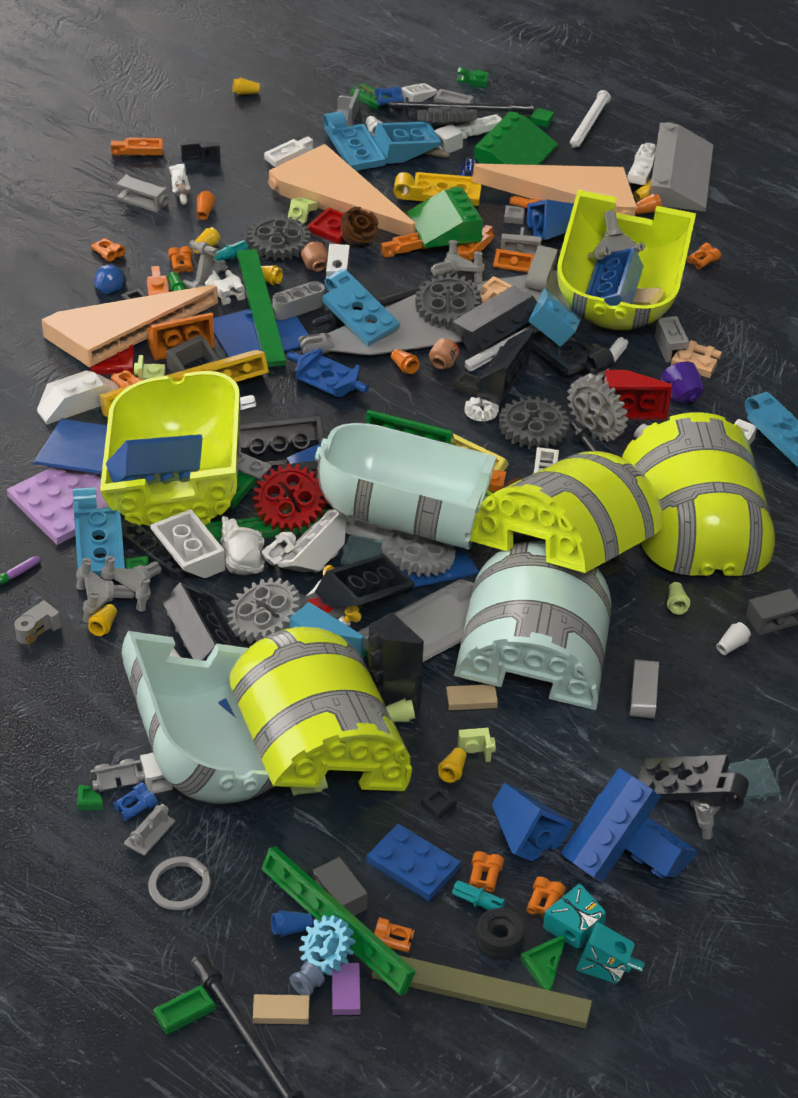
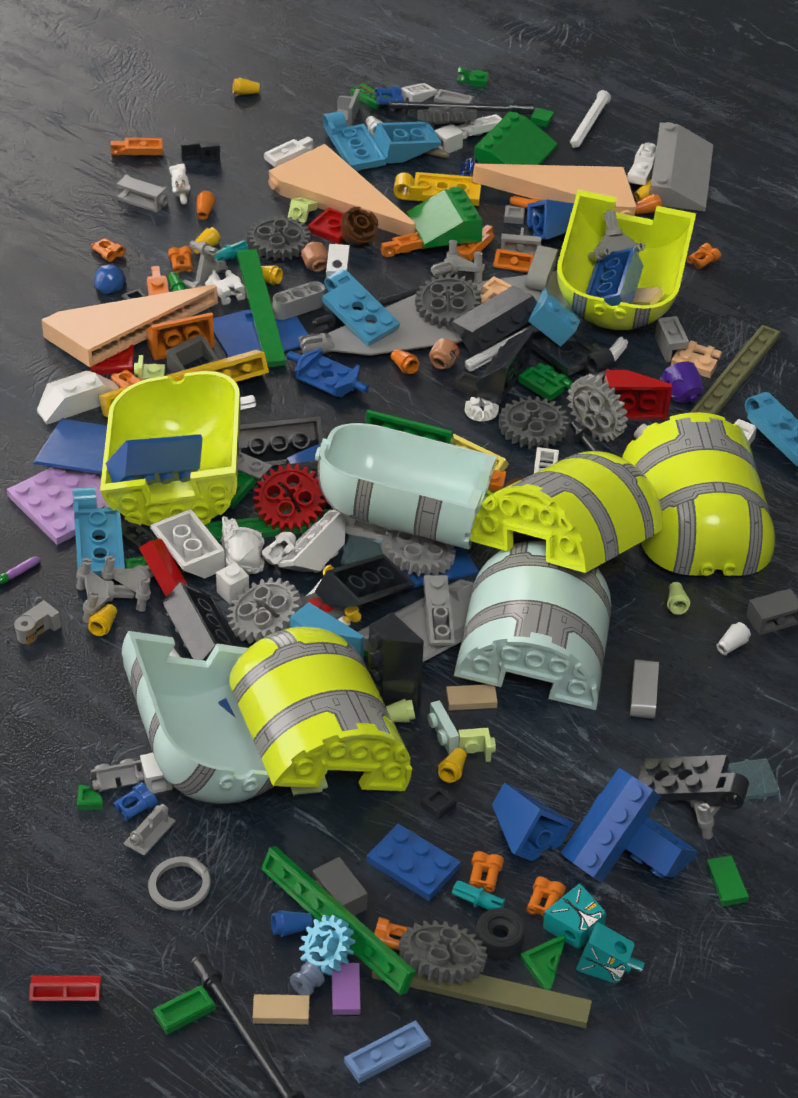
none -> red piece [29,976,102,1001]
none -> red piece [139,538,188,597]
none -> white brick [216,563,249,605]
none -> medium blue tile [344,1020,431,1083]
none -> dark grey gear [398,920,487,985]
none -> light grey slope [423,575,455,646]
none -> light aqua plate [427,700,459,754]
none -> green plate [518,363,573,401]
none -> olive tile [690,325,781,415]
none -> green tile [706,856,749,907]

